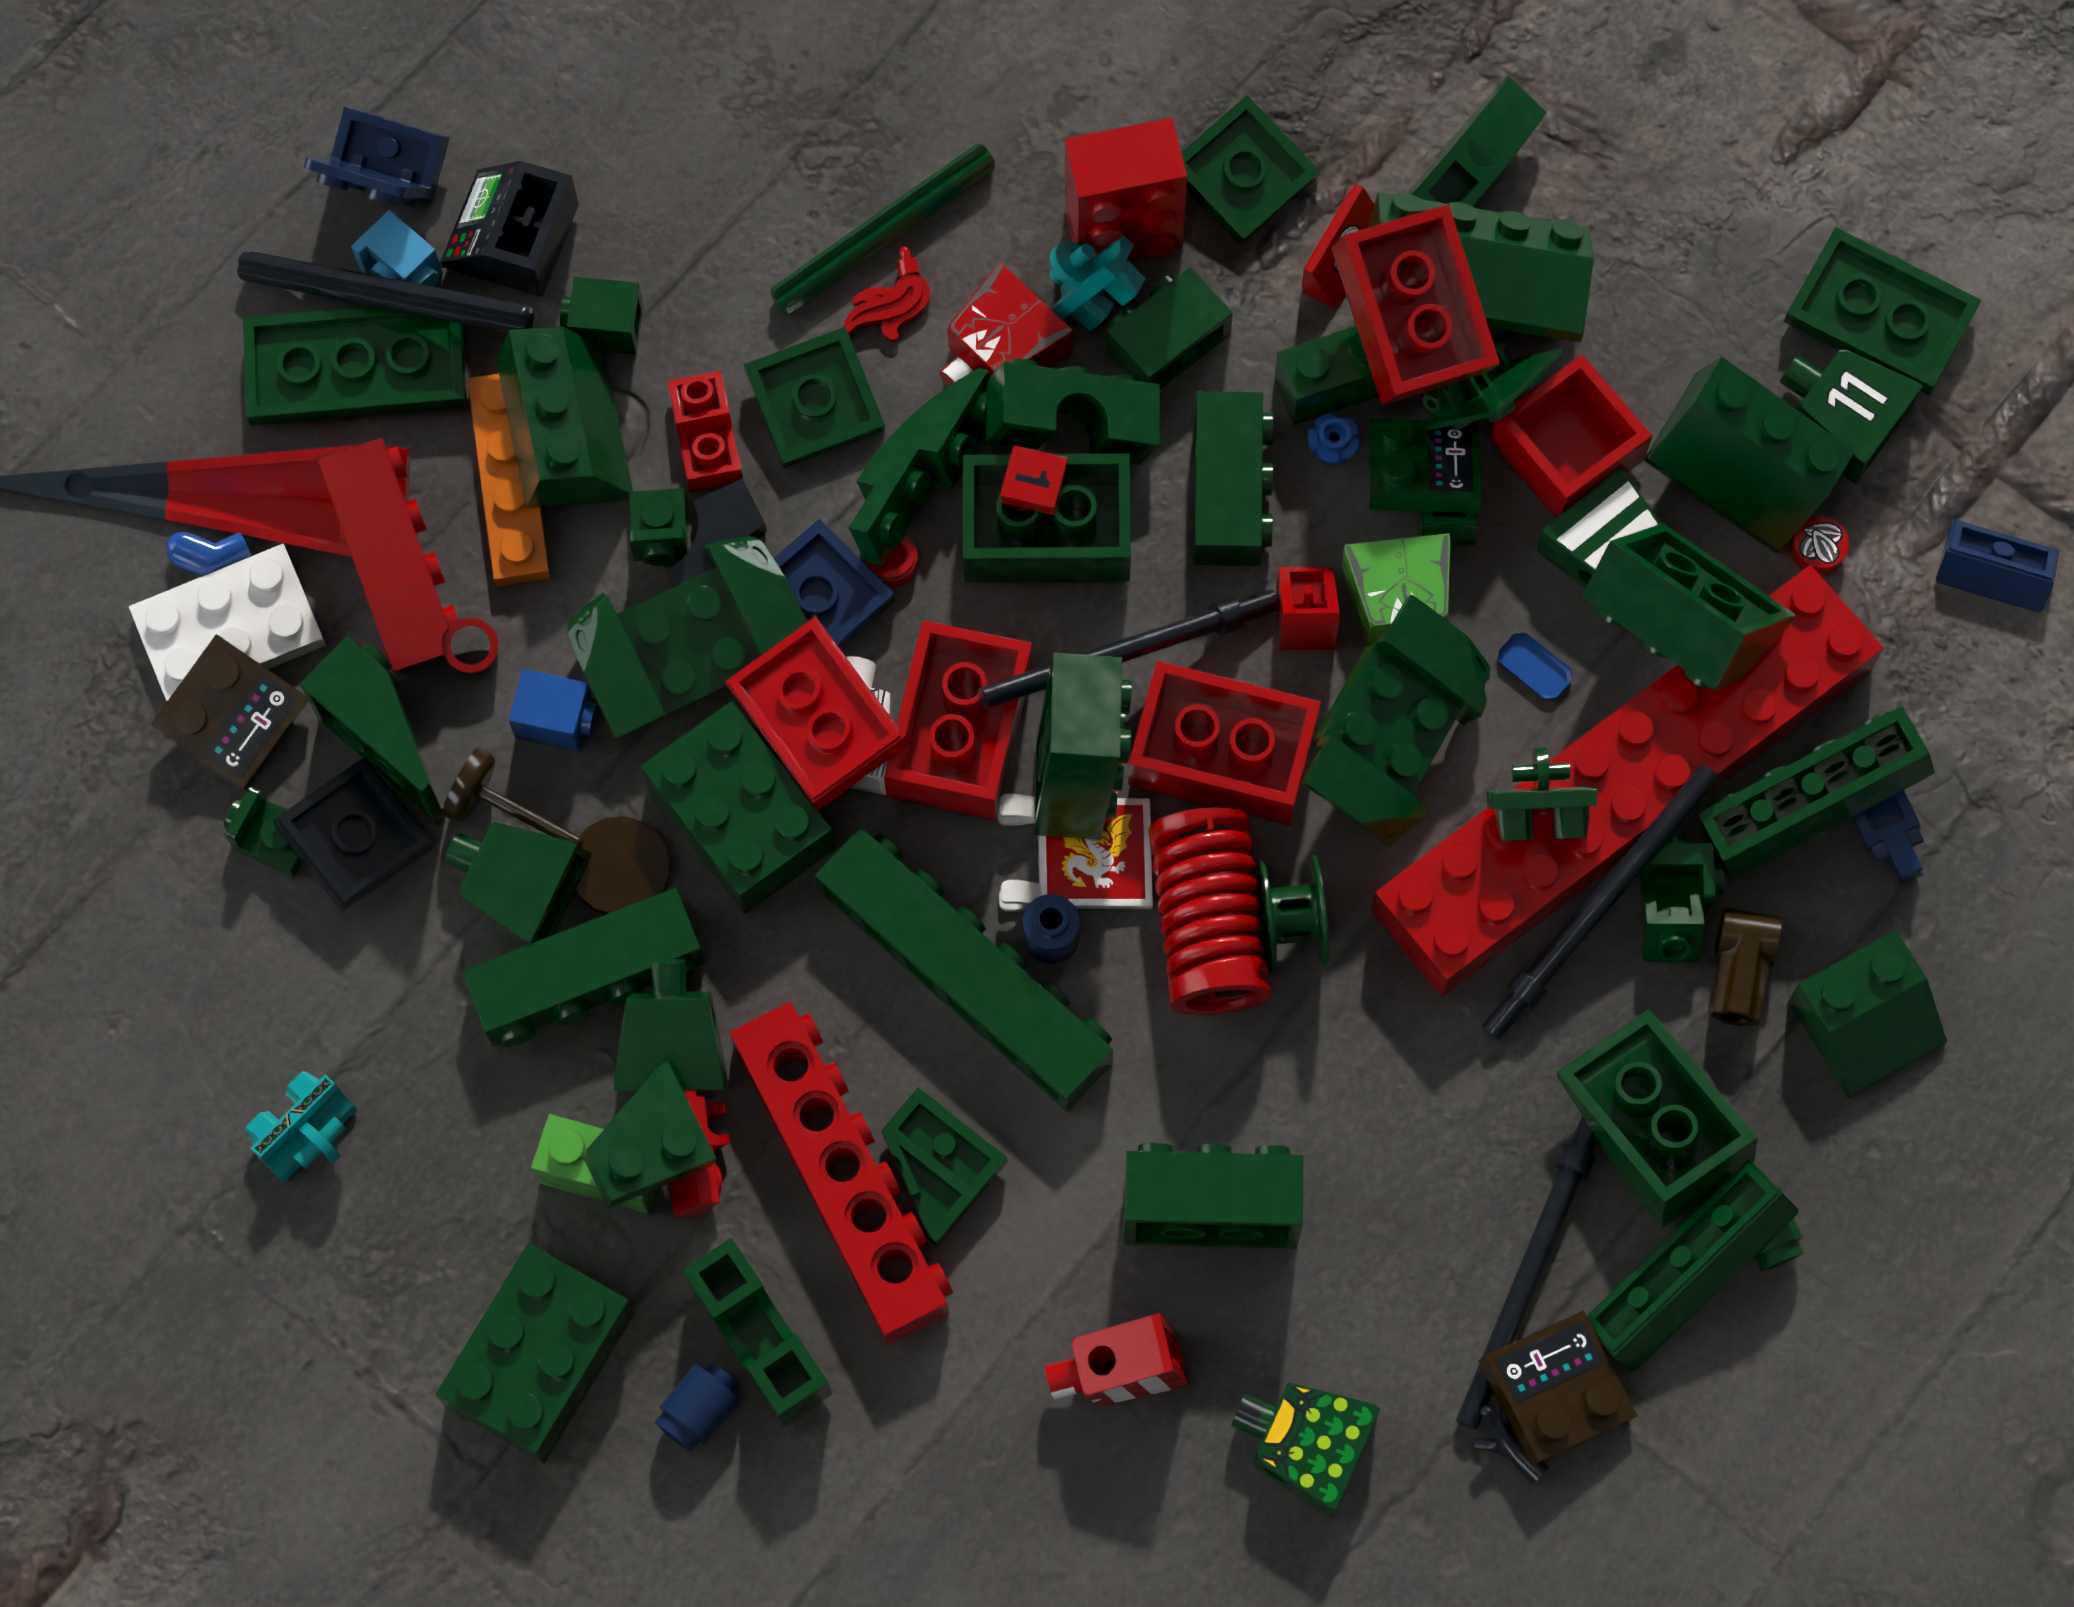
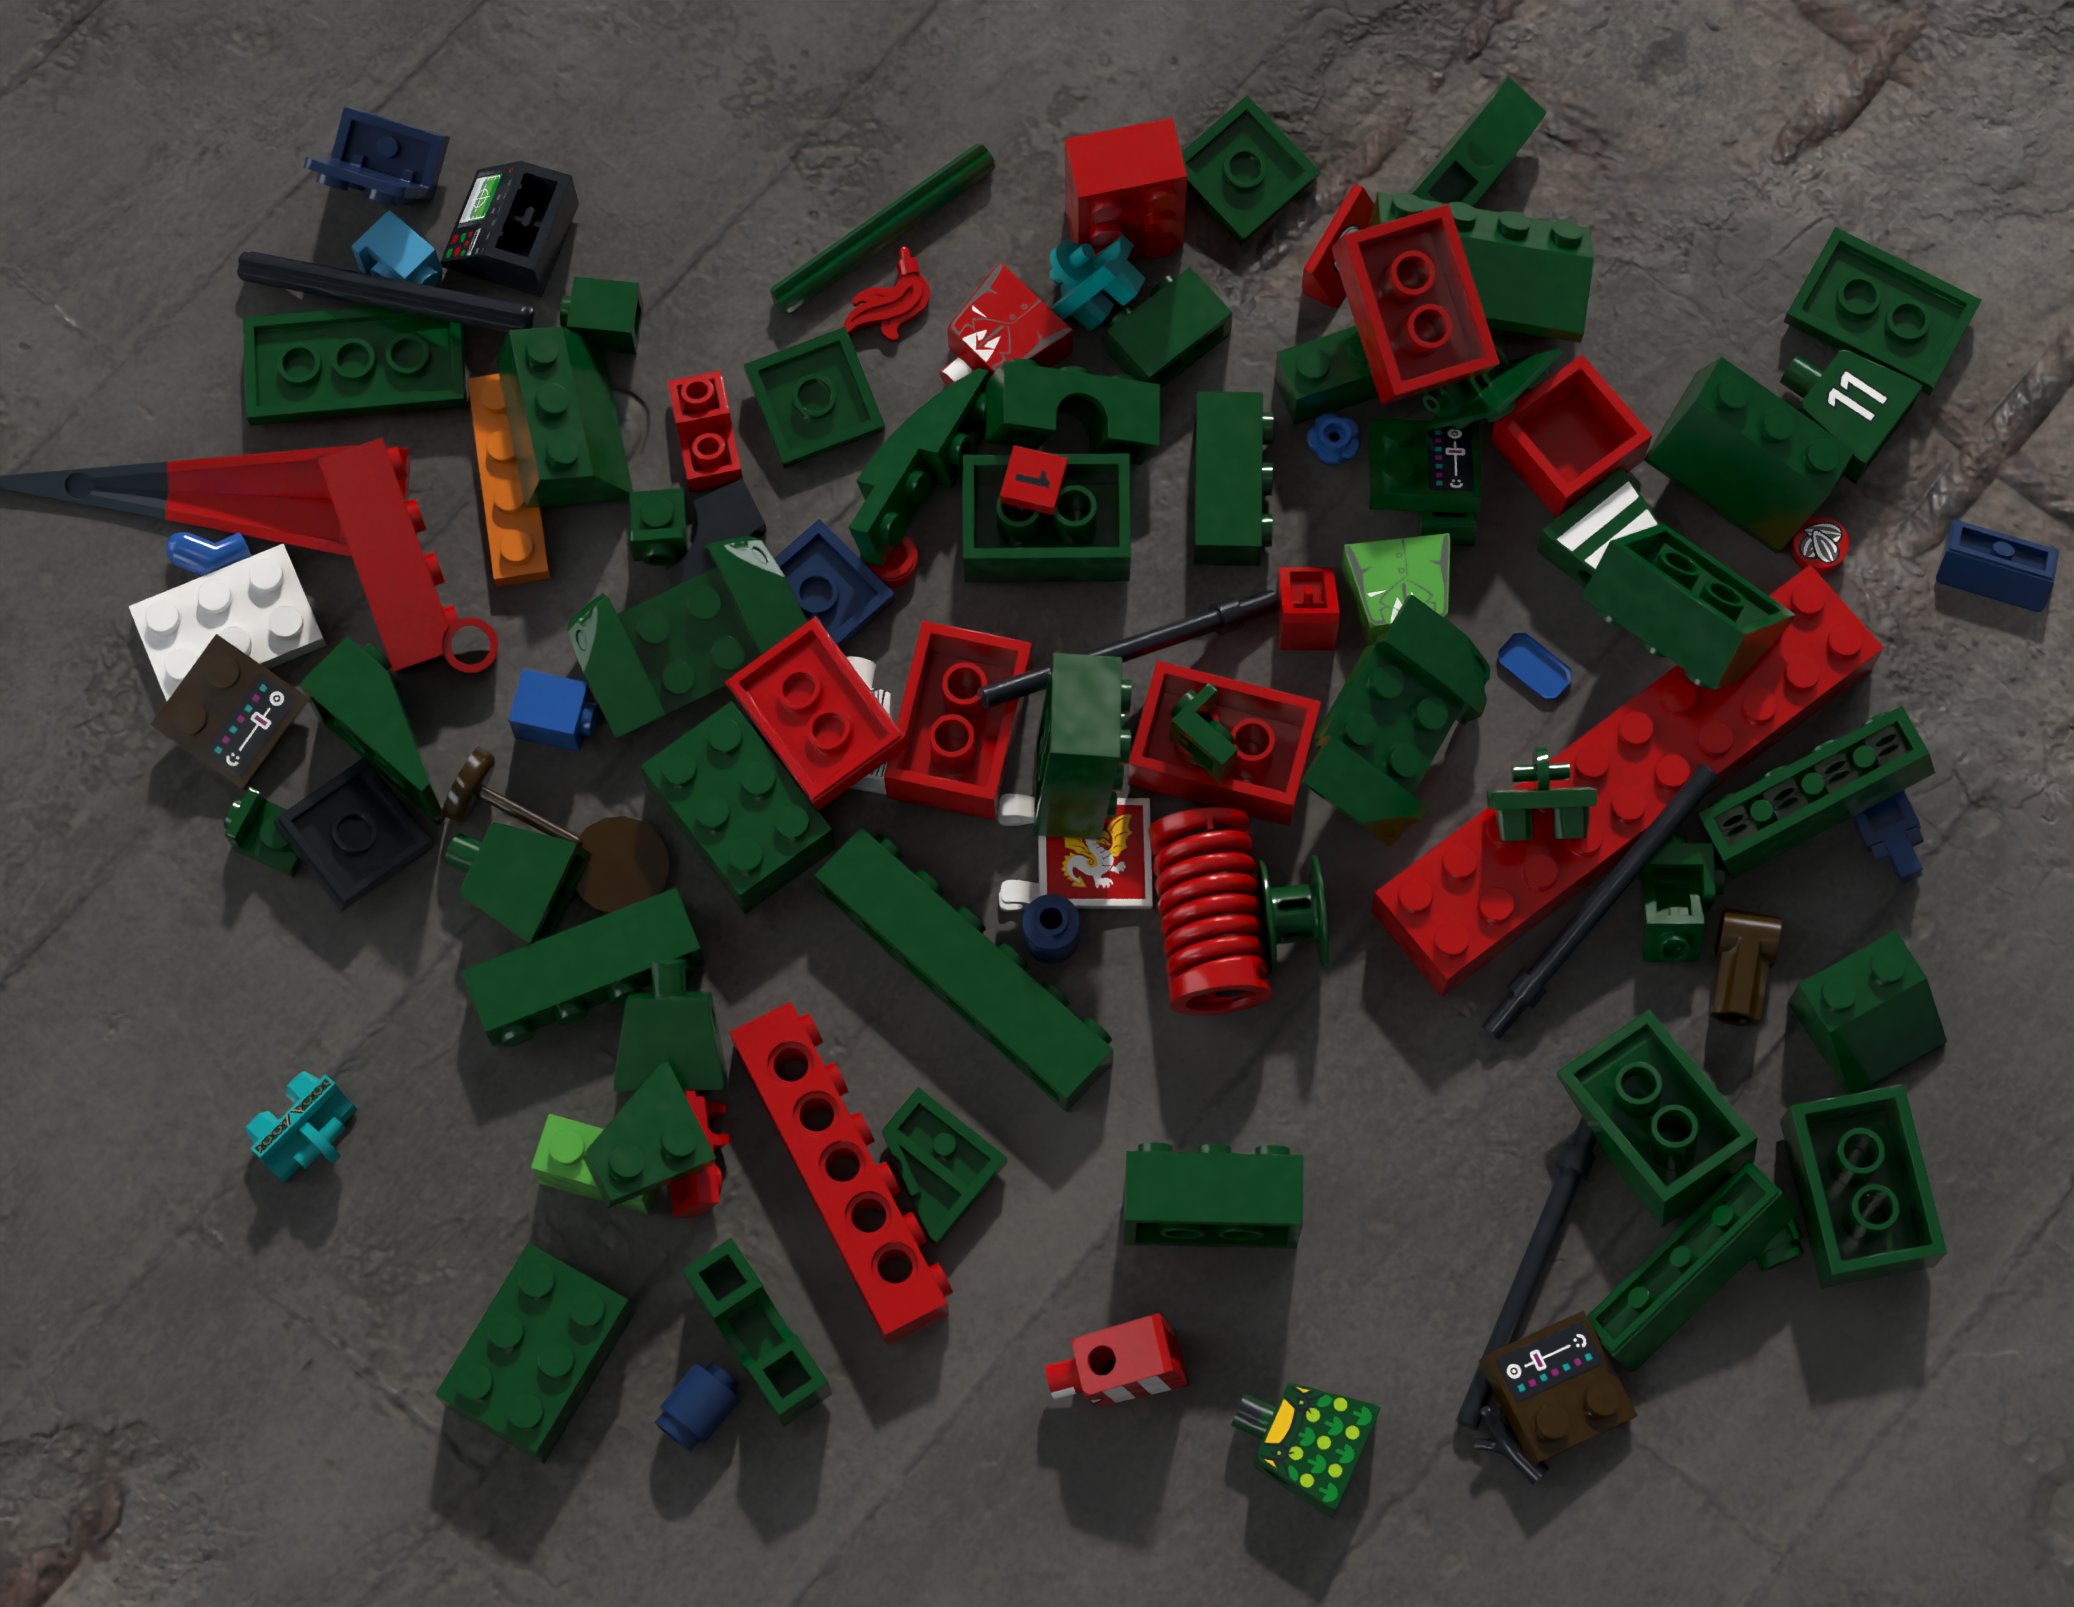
none -> dark green bracket [1169,683,1238,783]
none -> dark green brick [1780,1084,1947,1289]

